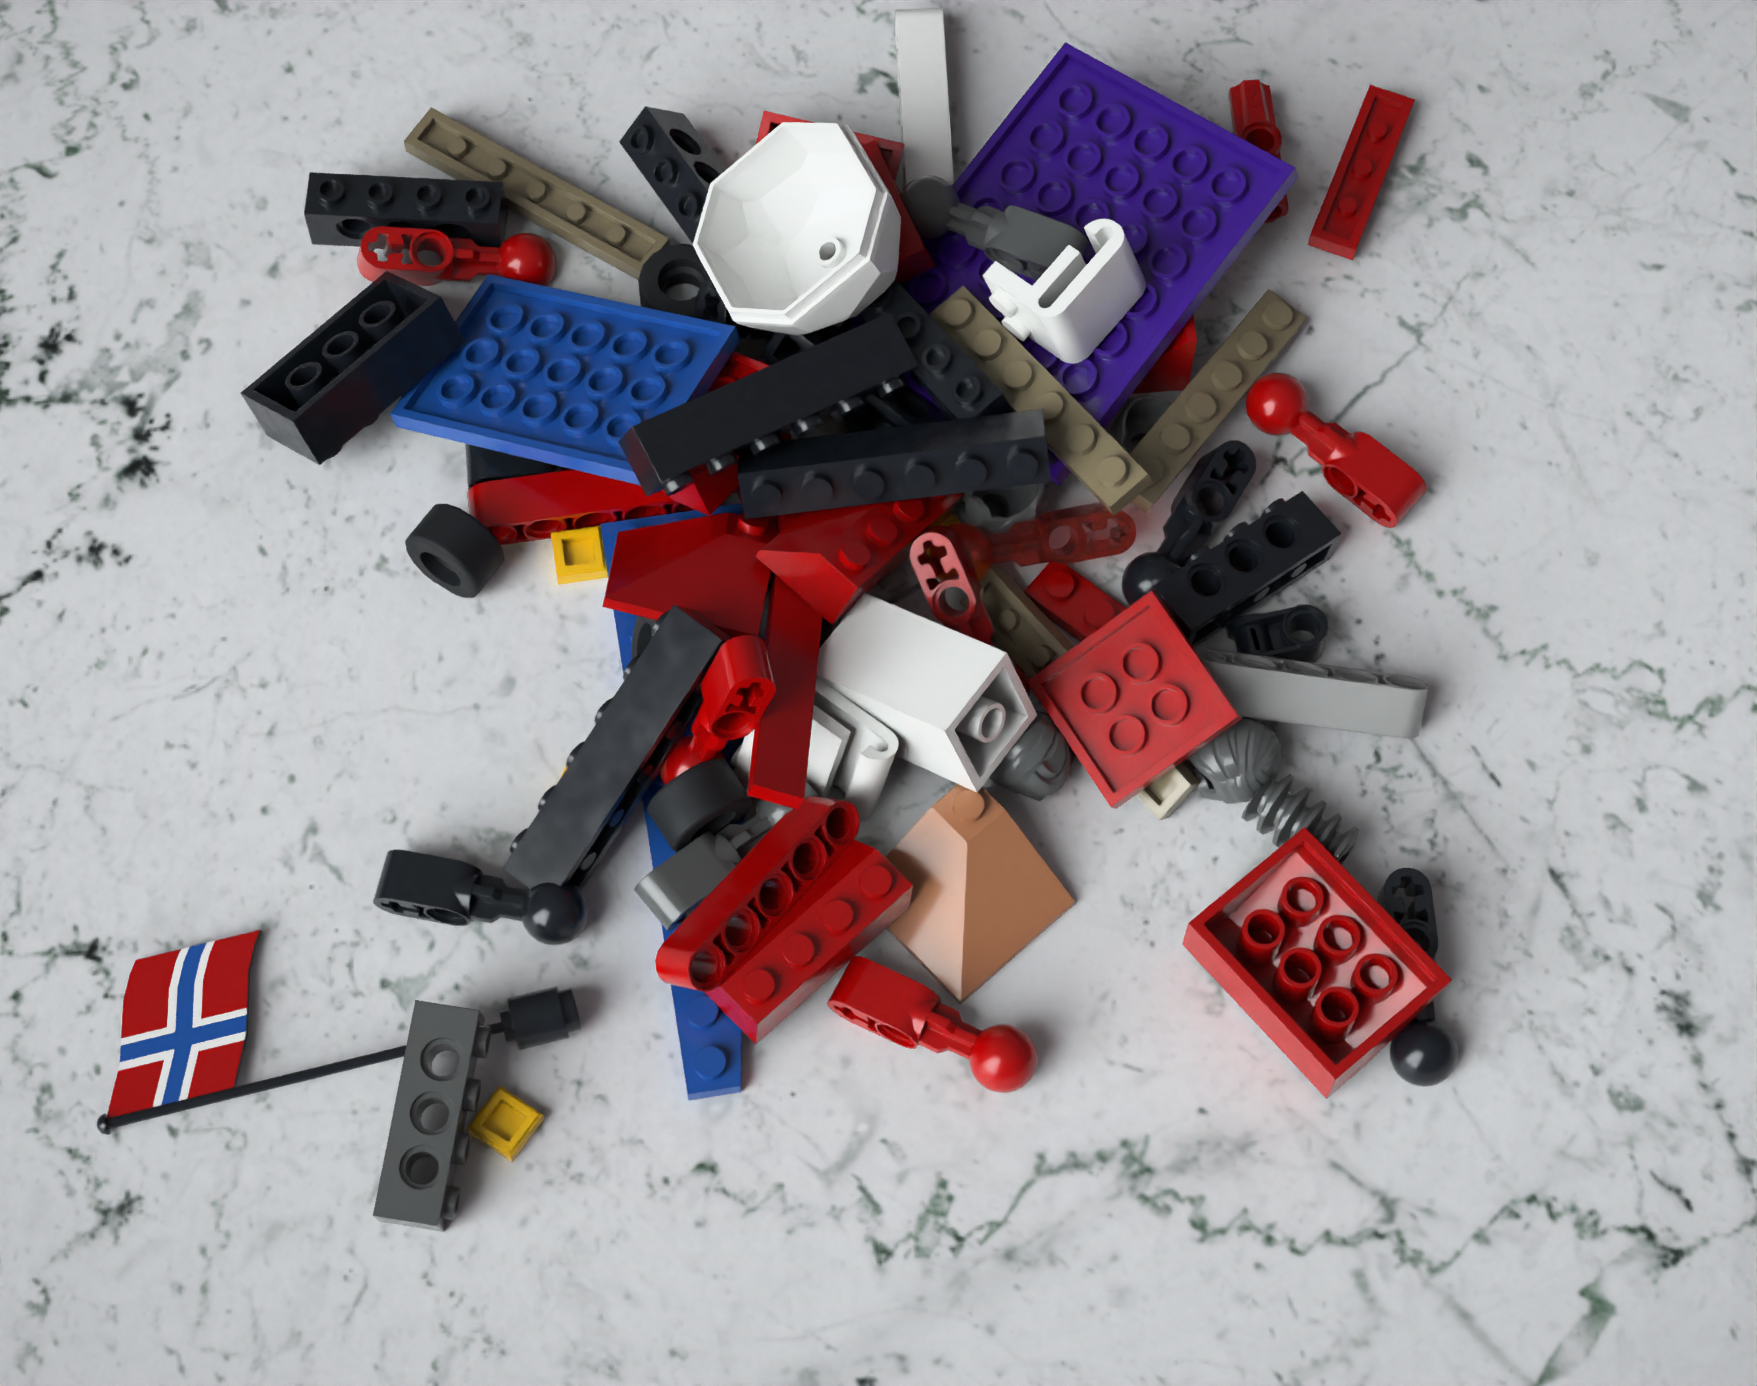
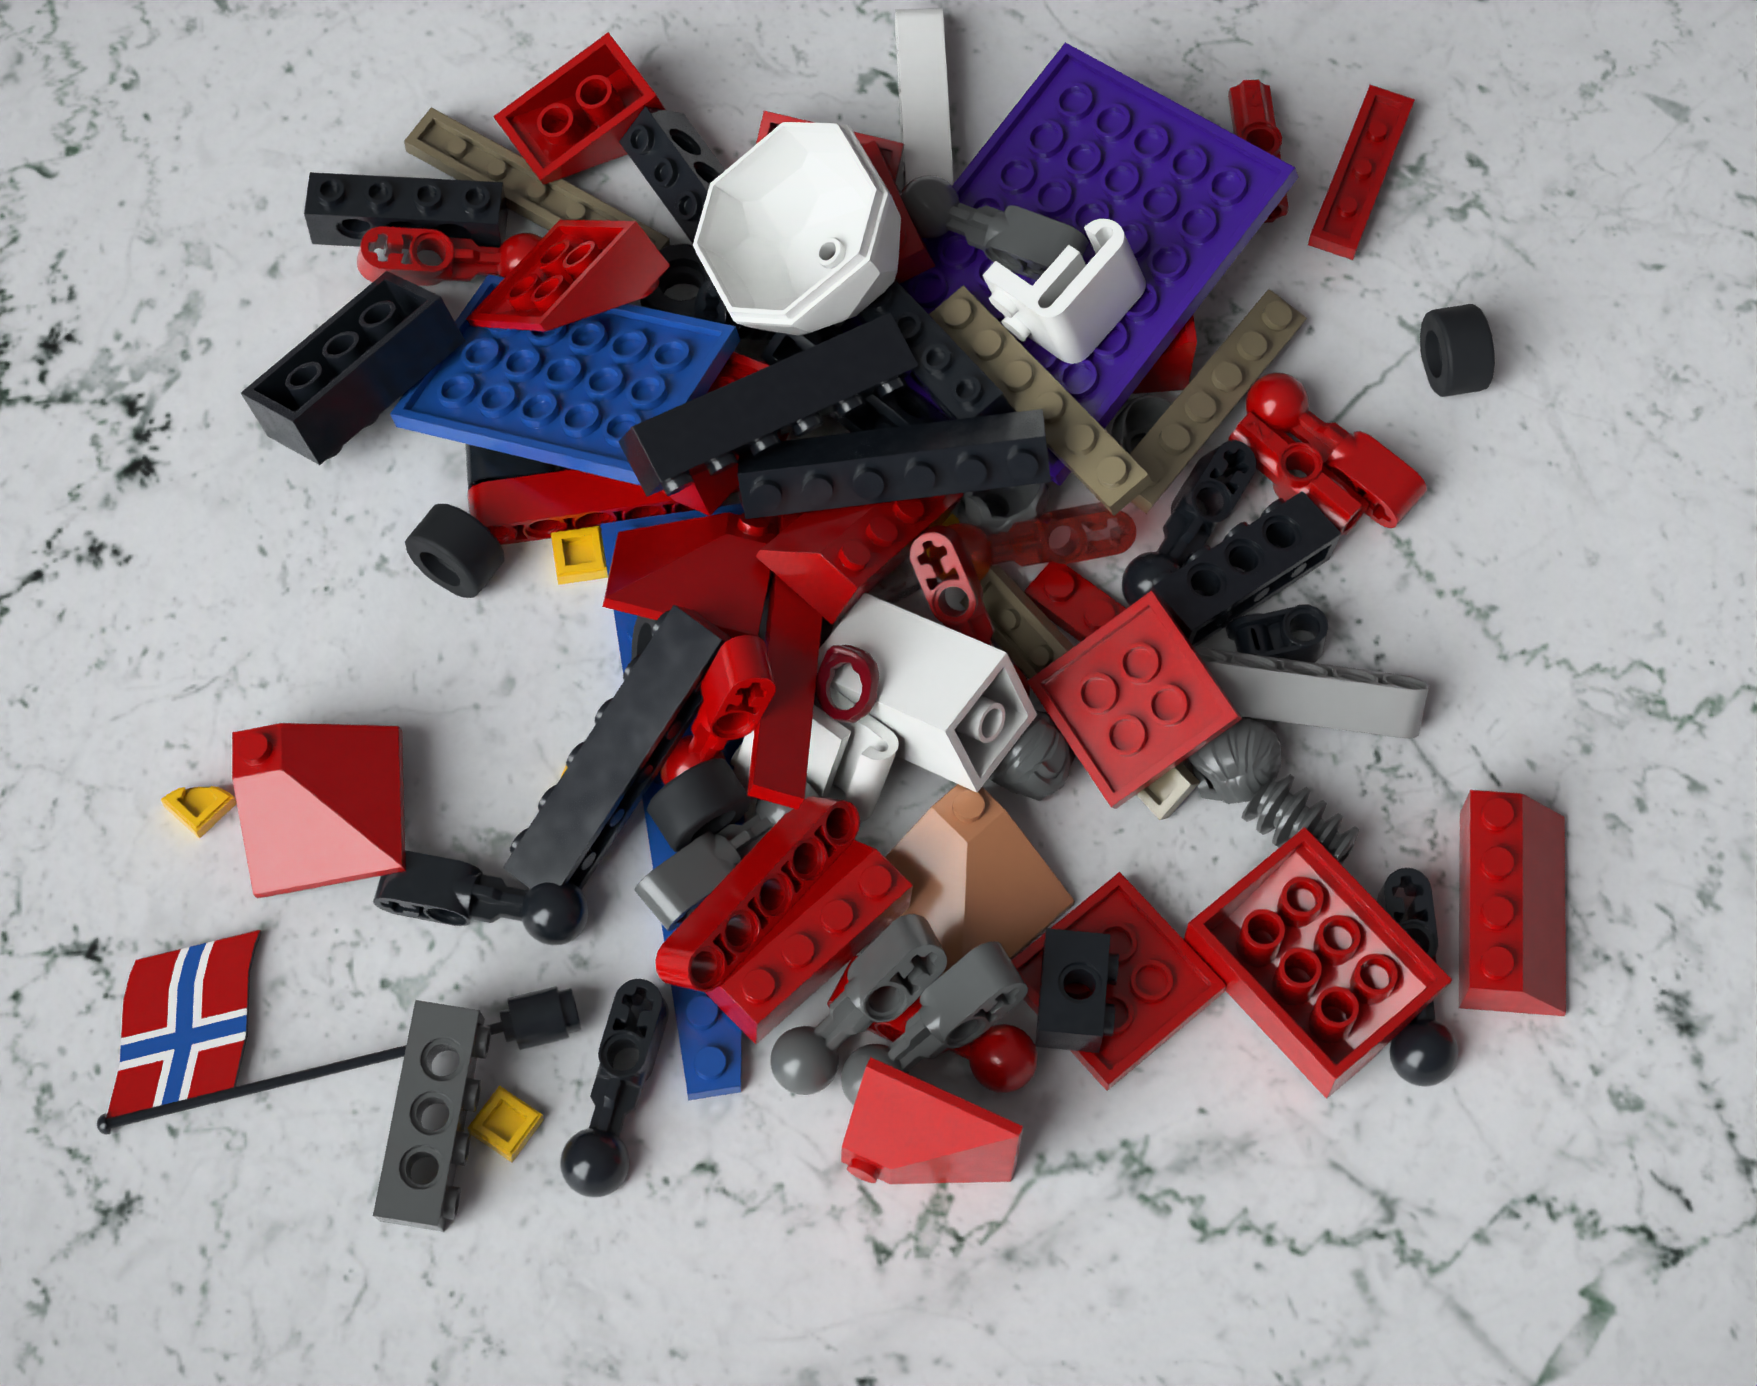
none -> yellow tile [161,786,237,839]
none -> red slope [232,723,406,899]
none -> red slope [466,220,670,332]
none -> red slope [493,32,666,185]
none -> black beam [560,979,669,1197]
none -> dark grey beam [770,914,947,1095]
none -> dark red piece [816,645,879,723]
none -> dark grey beam [841,941,1028,1105]
none -> slope [841,1057,1024,1184]
none -> red plate [1011,872,1227,1091]
none -> black brick [1035,928,1119,1053]
none -> red piece [1228,412,1369,536]
none -> black tyre [1420,304,1495,397]
none -> red slope [1459,790,1566,1016]

